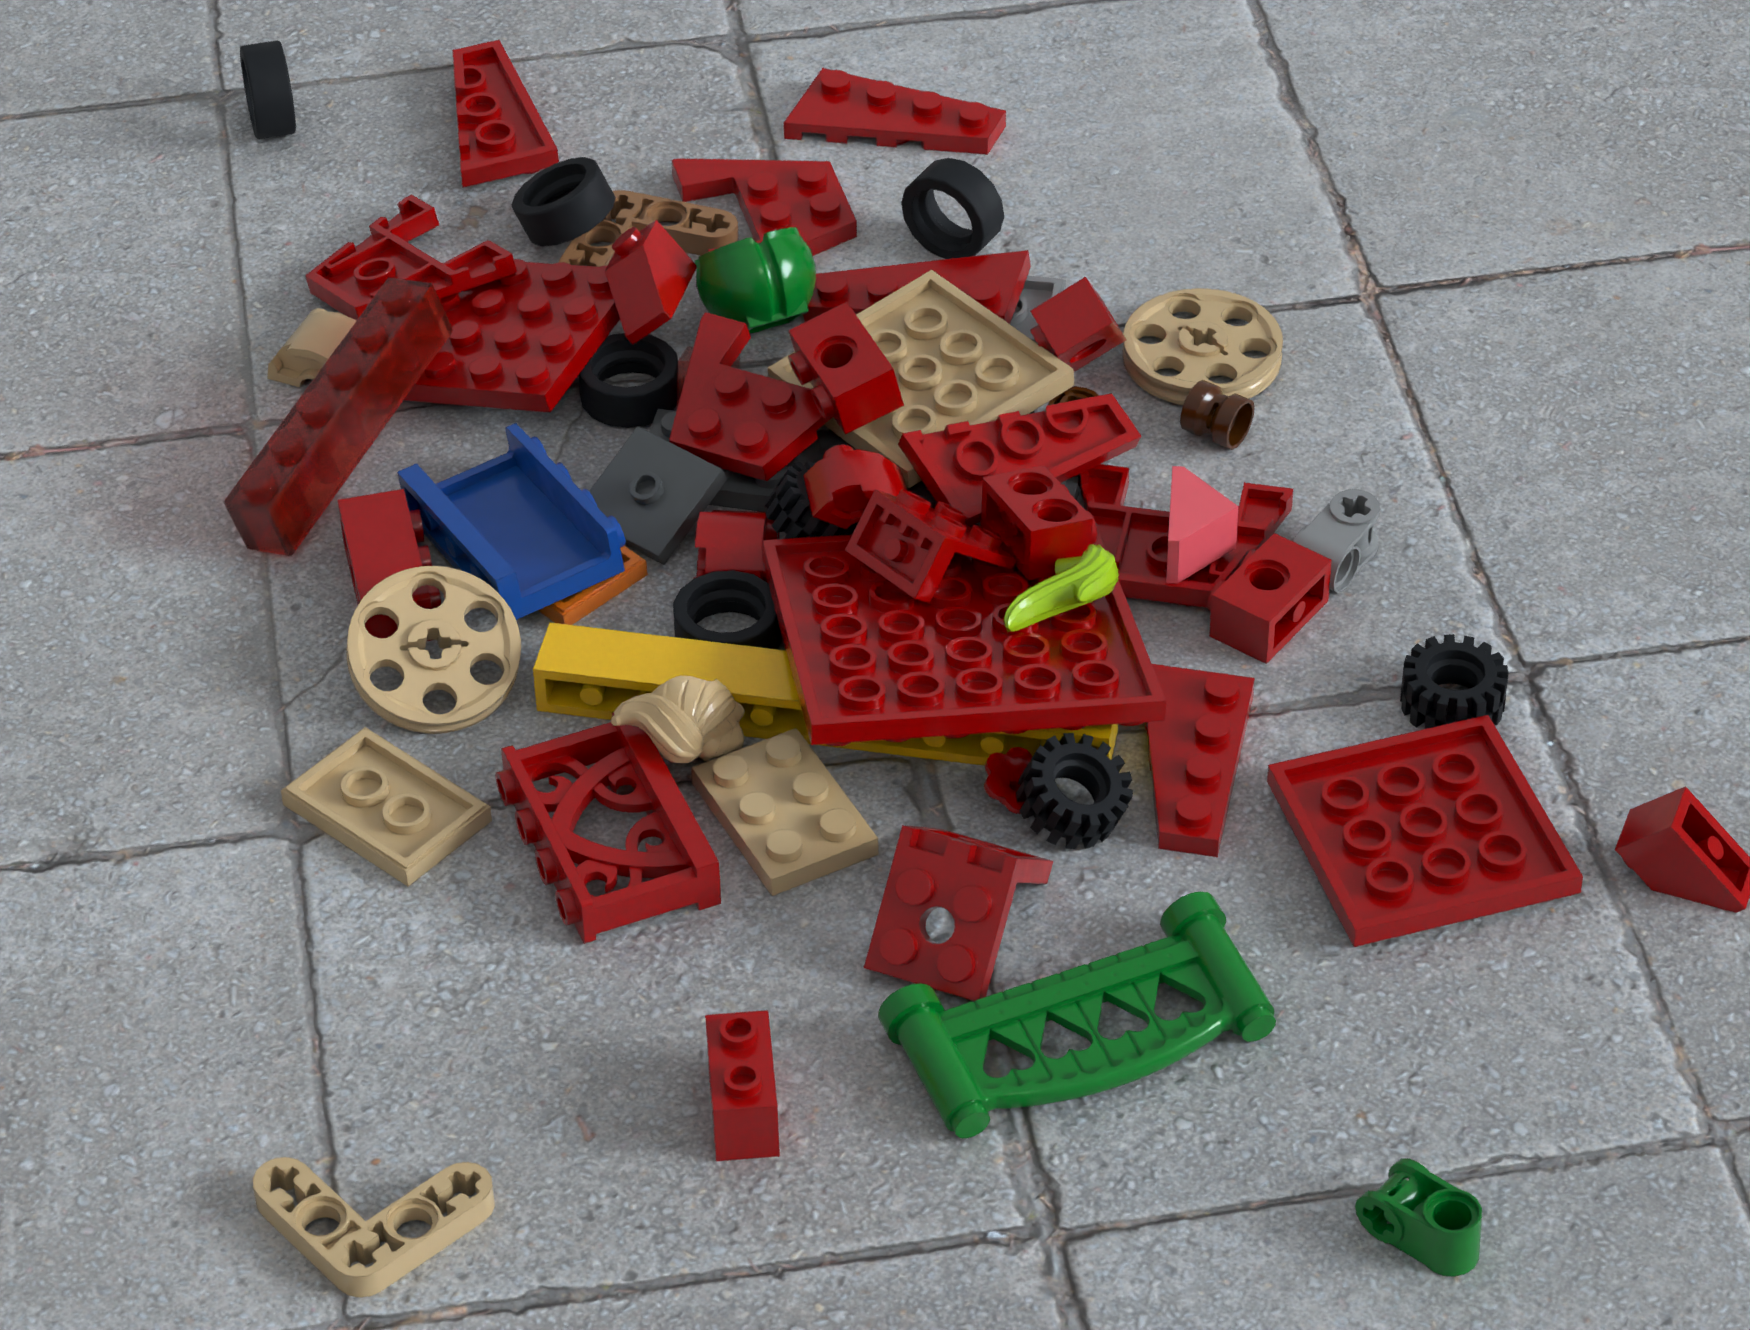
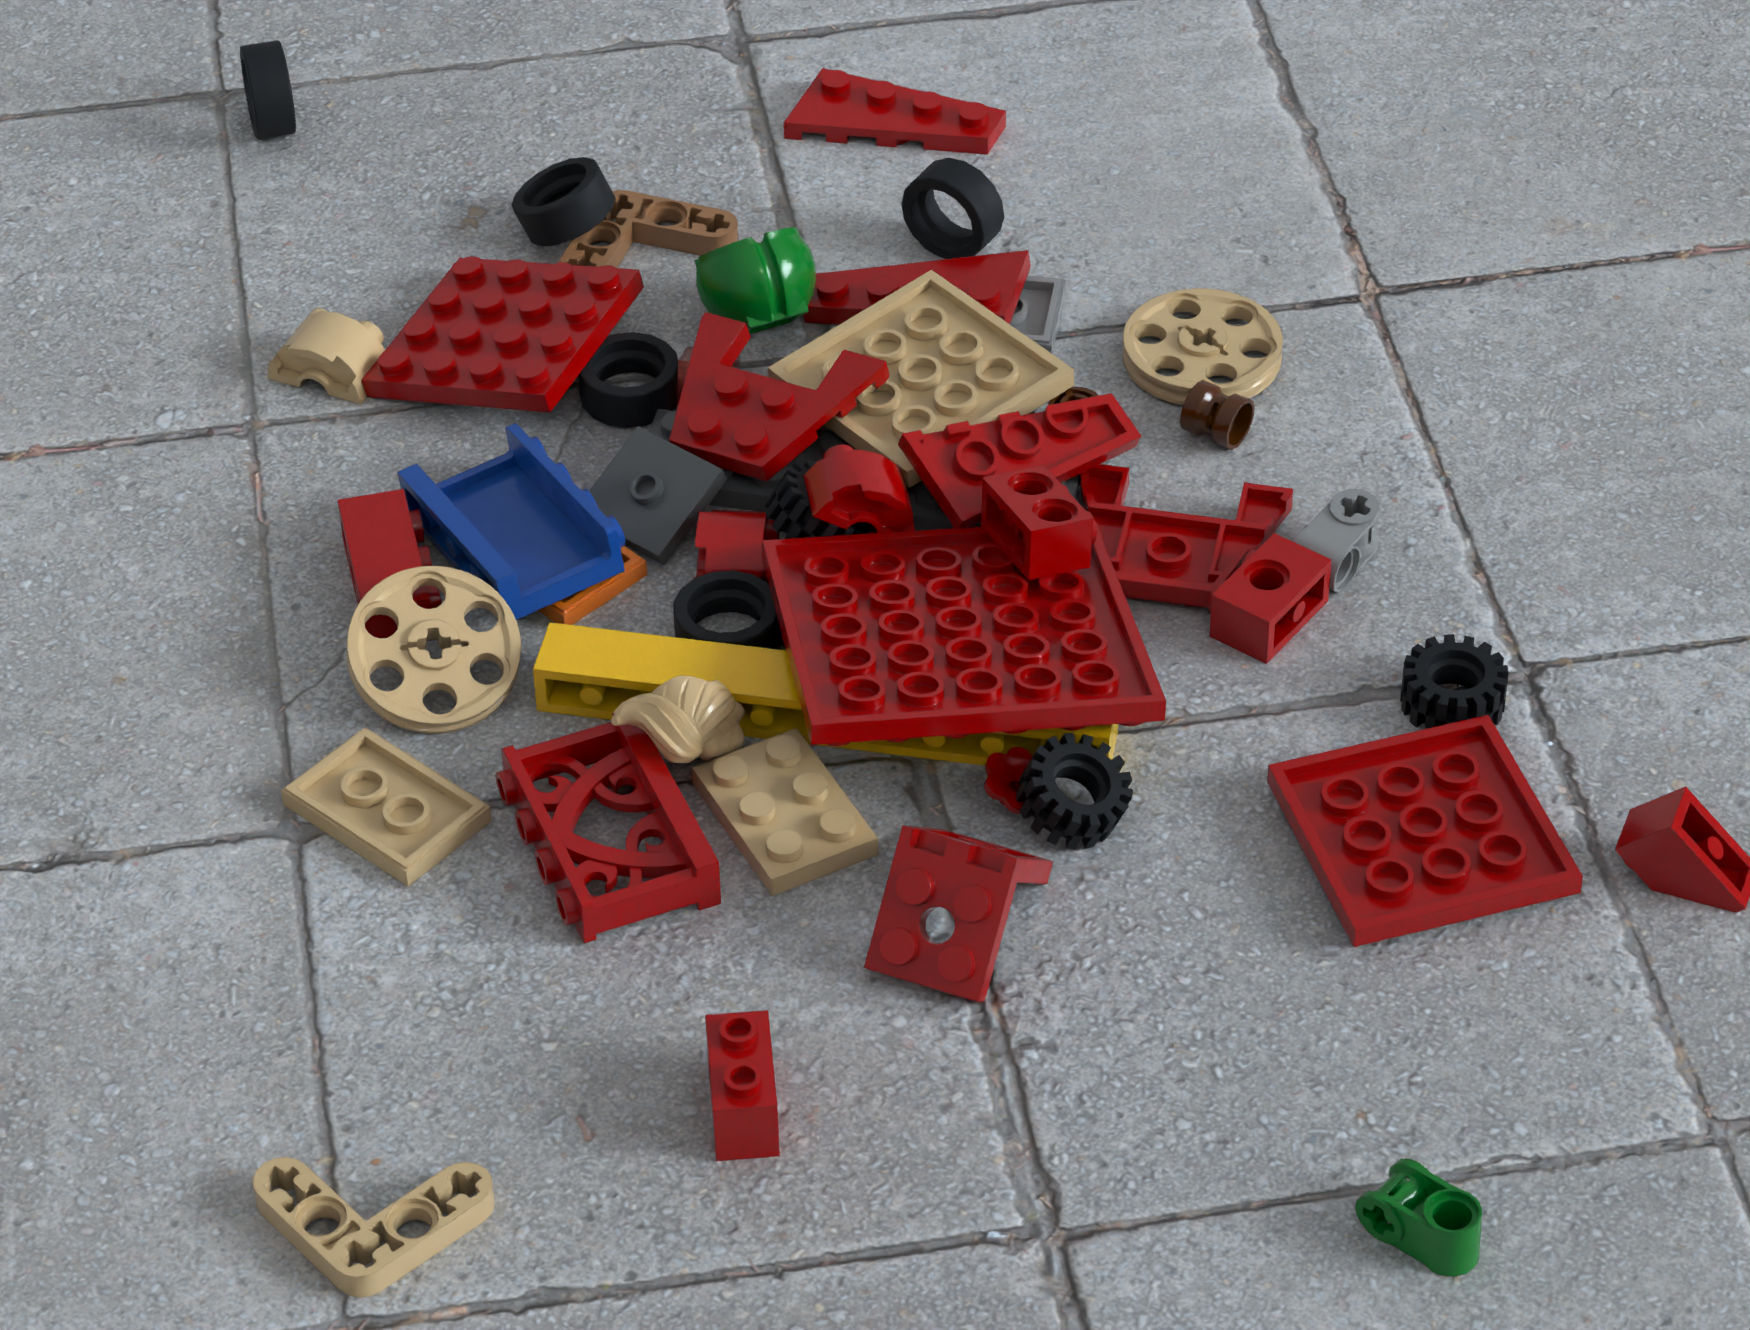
clear red brick [223,277,453,557] -> none
red wing [305,194,517,323] -> none
red wing [452,40,559,188] -> none
red slope [605,220,696,344] -> none
red wing [671,158,857,256] -> none
red brick [788,302,904,435] -> none
red bracket [845,489,1017,603] -> none
green piece [878,891,1276,1138] -> none
lime piece [1004,544,1119,632] -> none
red brick [1030,277,1126,372] -> none
red wing [1145,664,1255,857] -> none
coral slope [1166,466,1238,584] -> none

